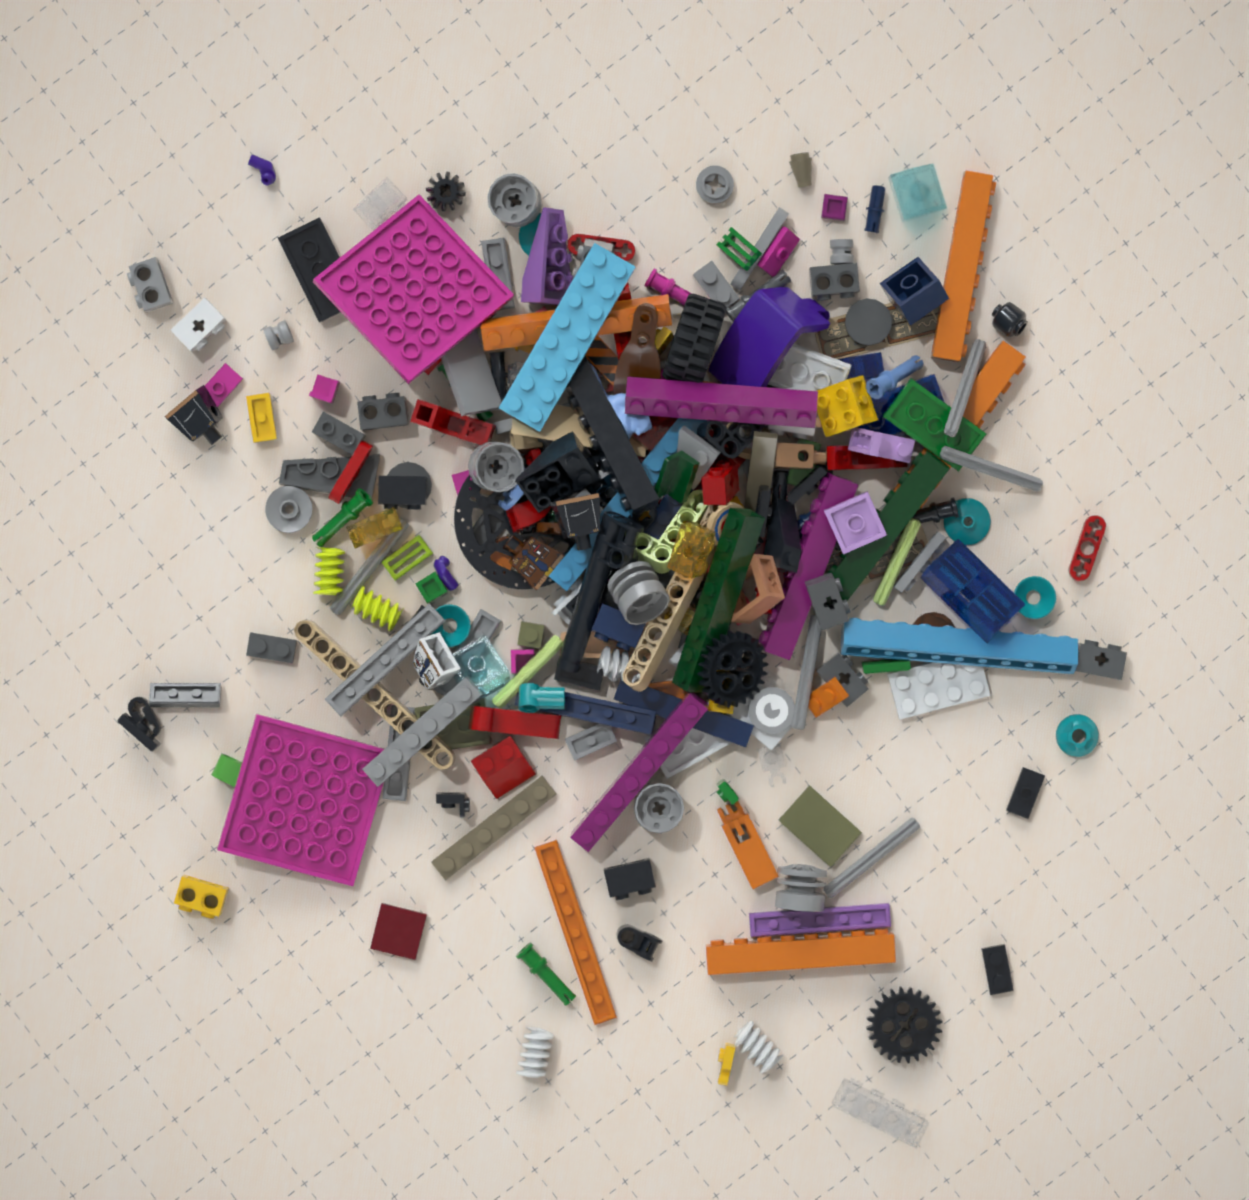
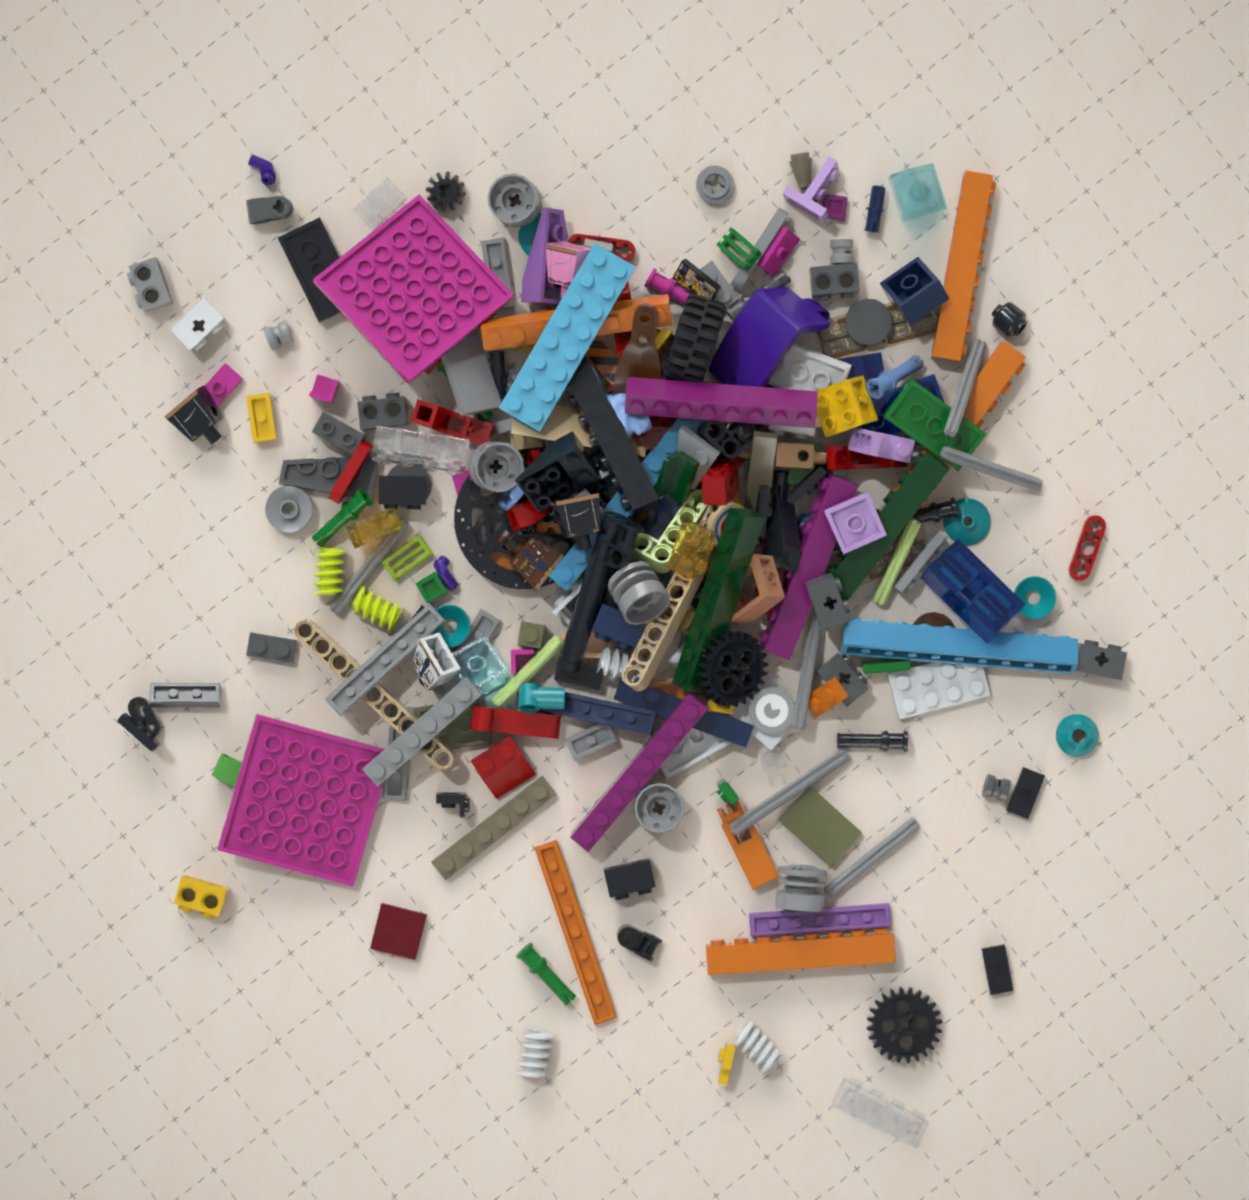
none -> dark grey piece [246,196,293,224]
none -> clear brick [371,426,470,475]
none -> bright pink torso [546,242,591,298]
none -> tile [673,259,722,300]
none -> light grey axle [729,749,850,835]
none -> lavender bracket [783,156,840,224]
none -> black pin [837,731,908,752]
none -> dark grey wheel [982,774,1011,802]

